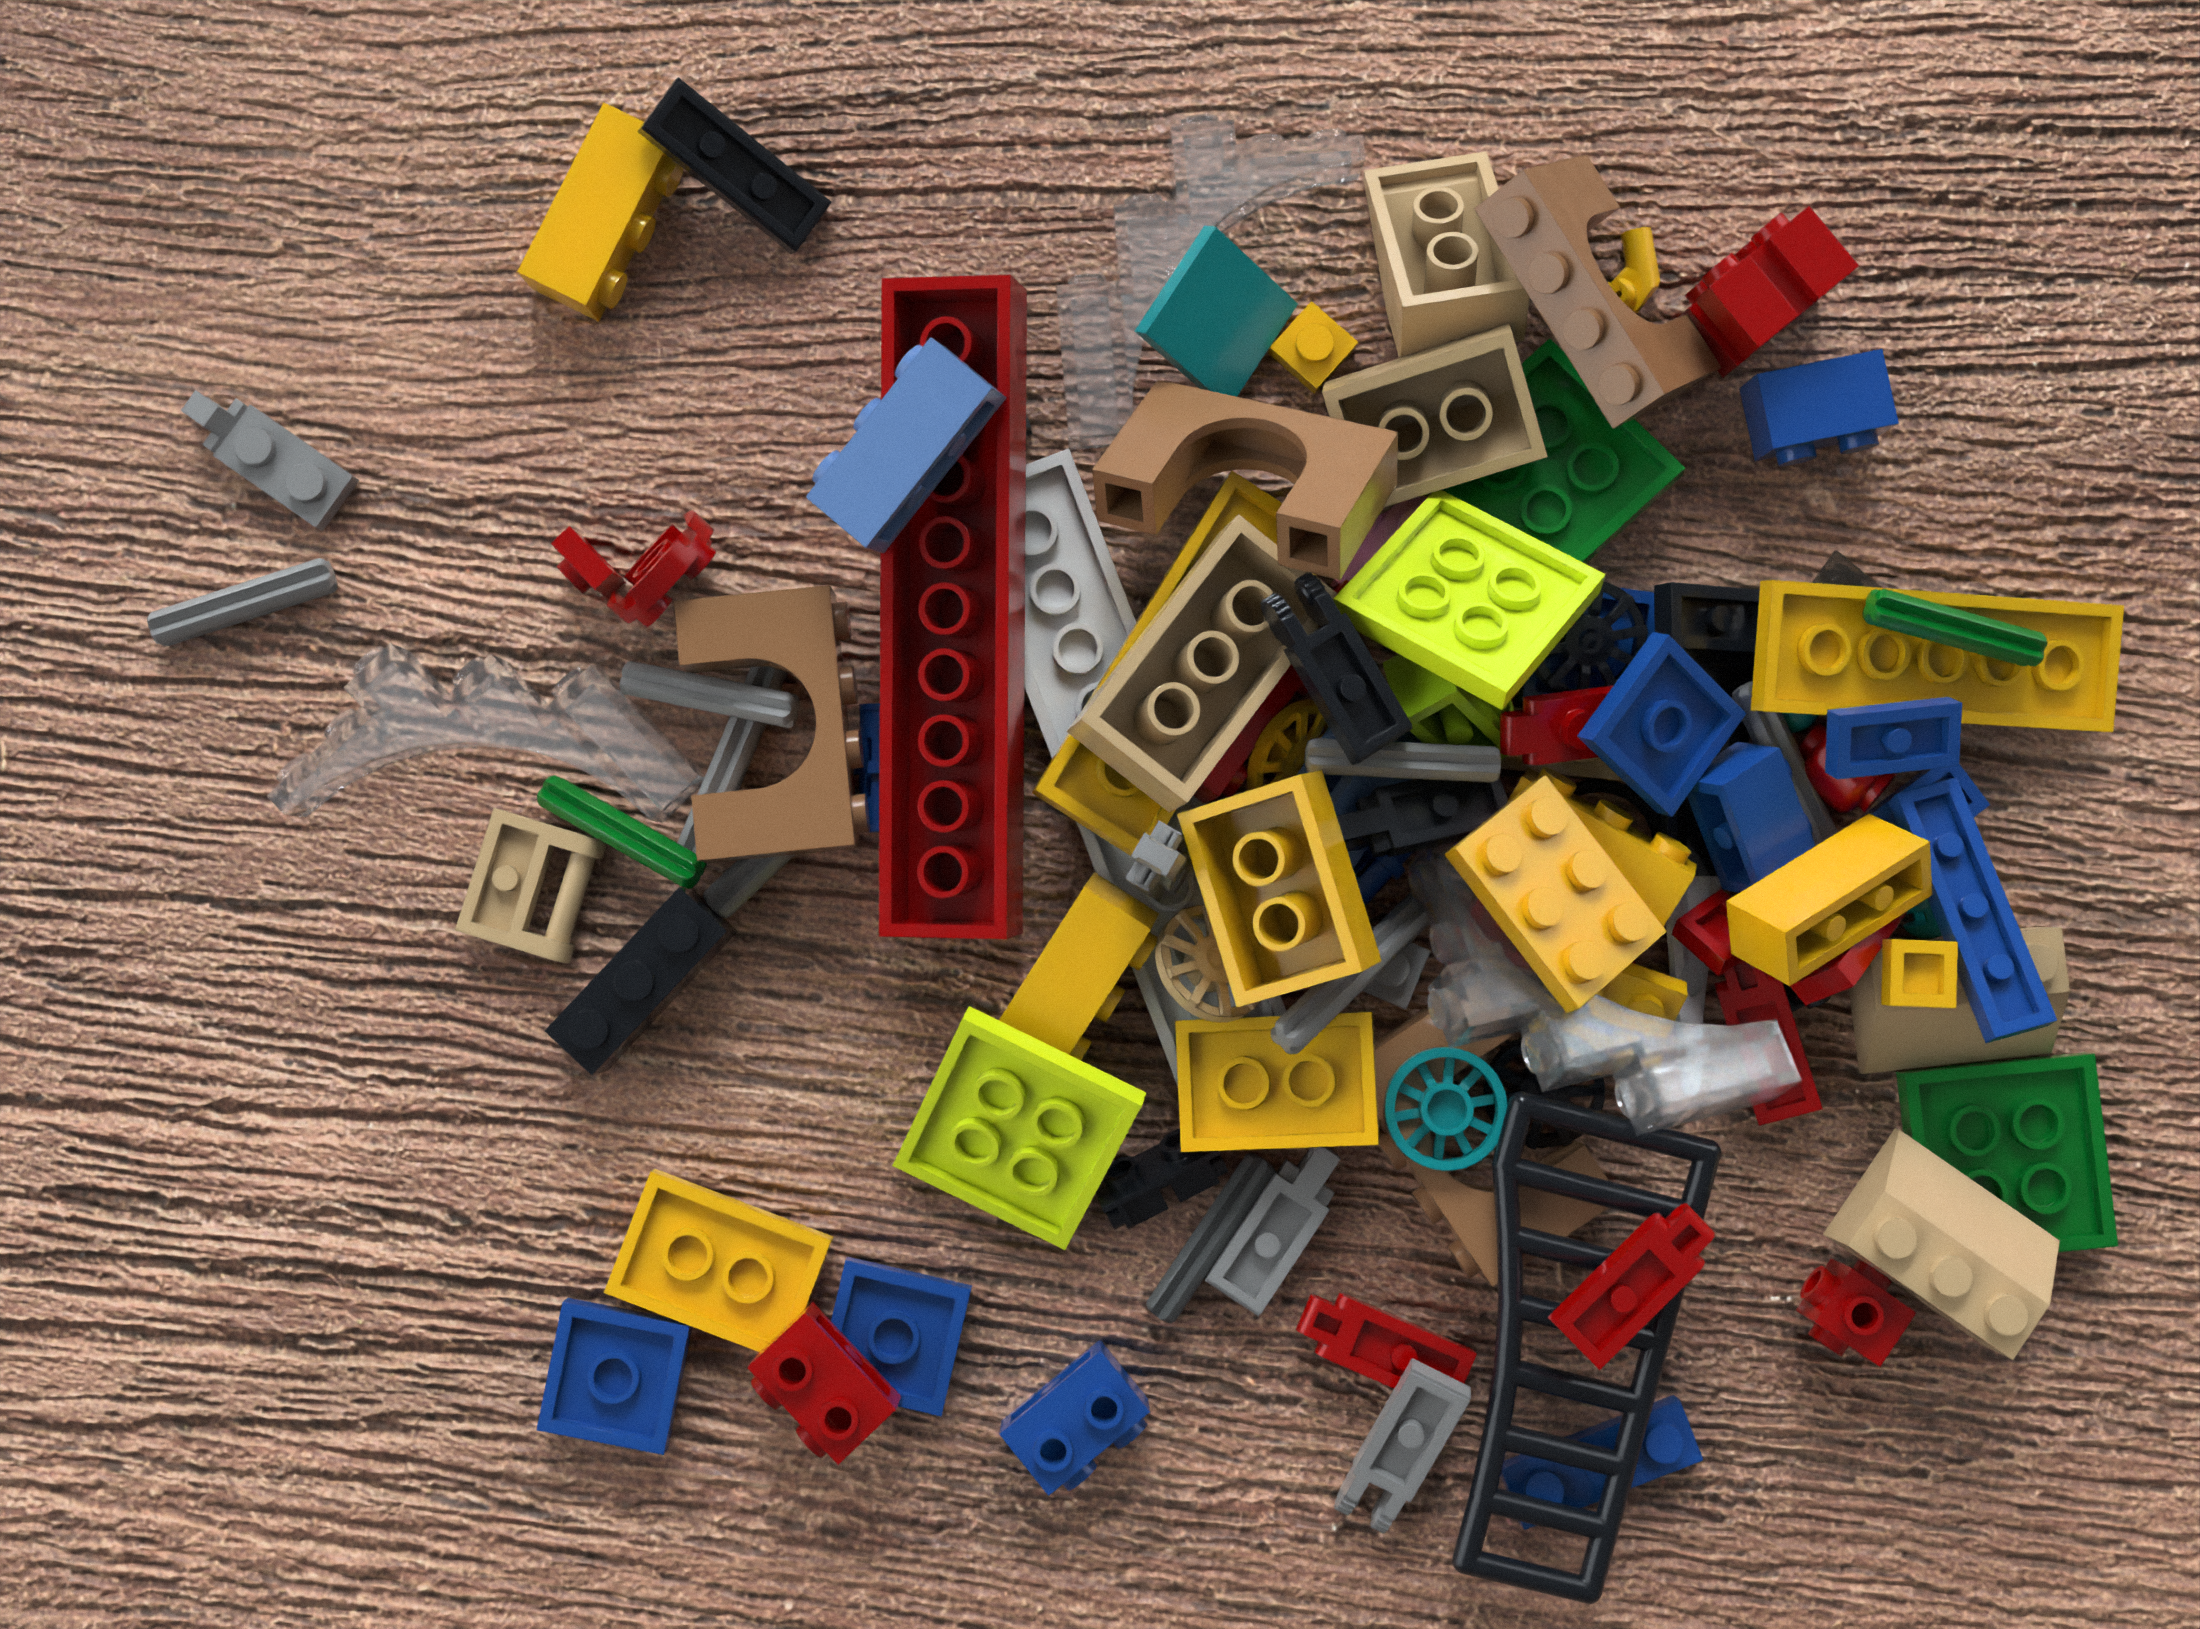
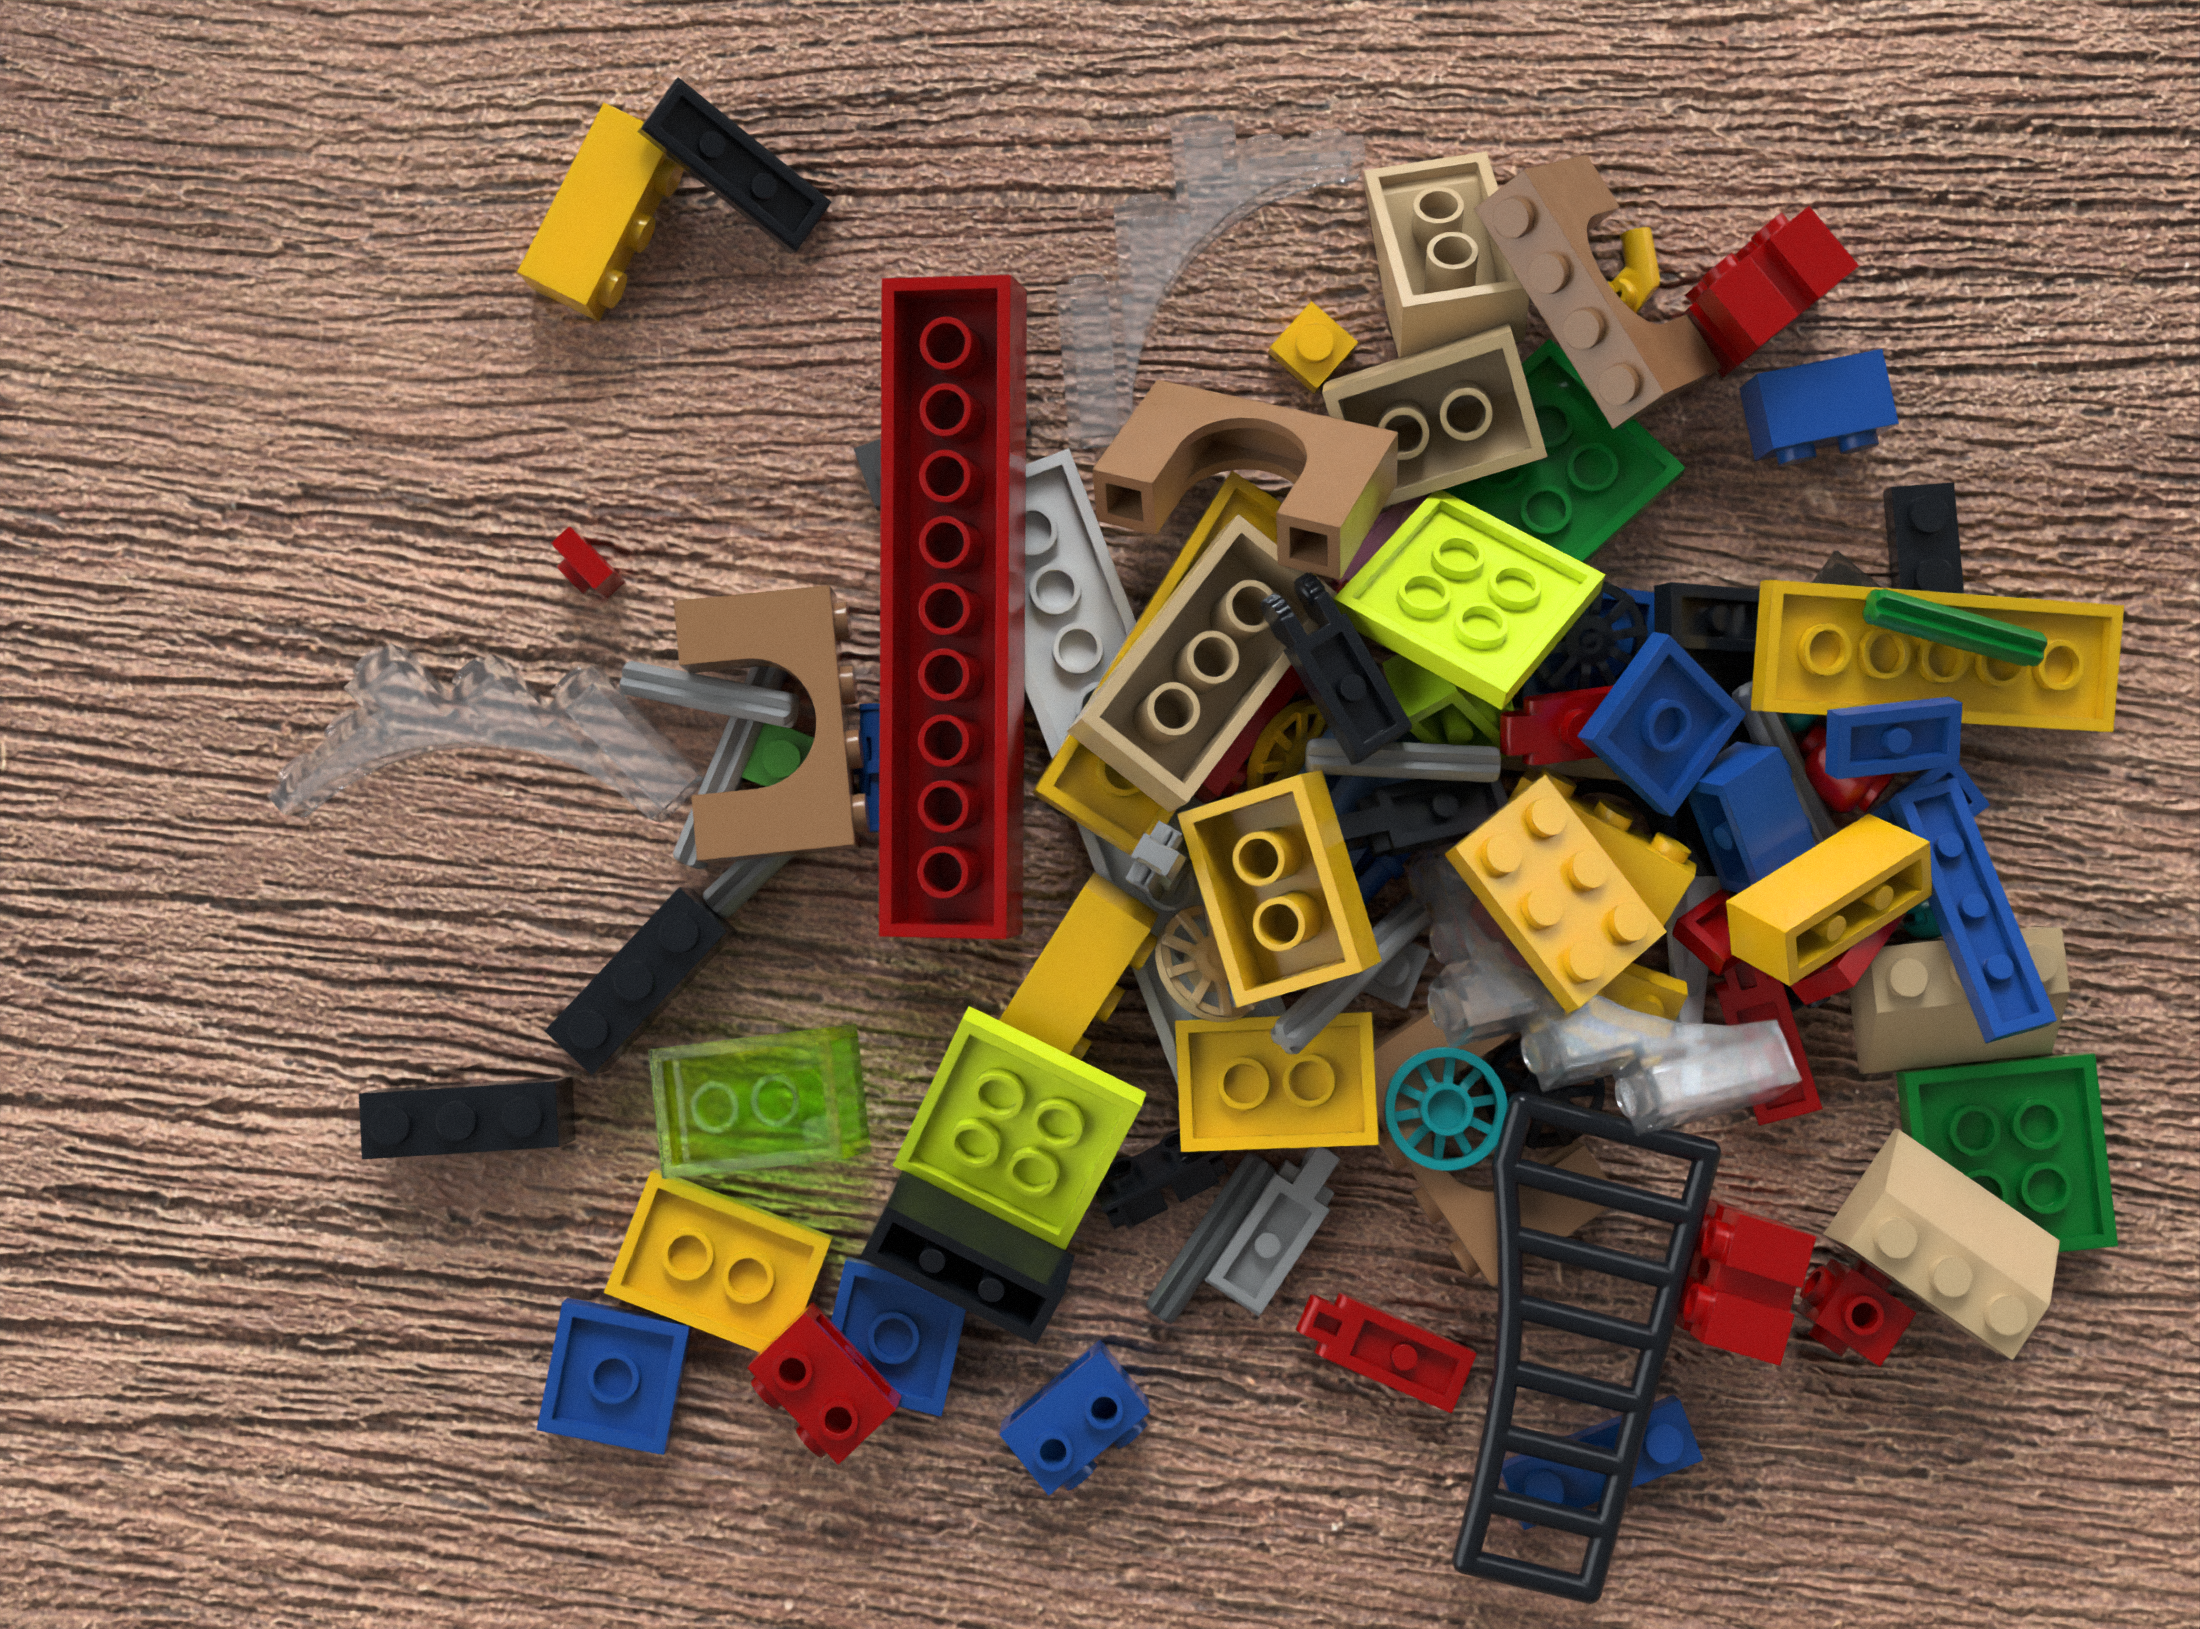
light grey axle [147,558,338,646] -> none
light grey hinge [181,390,359,531] -> none
tan plate [455,808,607,964] -> none
green axle [537,775,707,889] -> none
red plate [607,510,716,627] -> none
medium blue brick [806,337,1006,553] -> none
teal tile [1134,225,1298,397] -> none
light grey hinge [1334,1358,1471,1533] -> none
red hinge [1548,1203,1715,1370] -> none
yellow plate [1881,939,1958,1008] -> none
none -> black brick [359,1076,576,1159]
none -> clear neon green slope [648,1024,871,1179]
none -> bright green plate [741,723,814,787]
none -> black brick [860,1170,1075,1345]
none -> red brick [1675,1200,1817,1366]
none -> black plate [1883,482,1964,594]

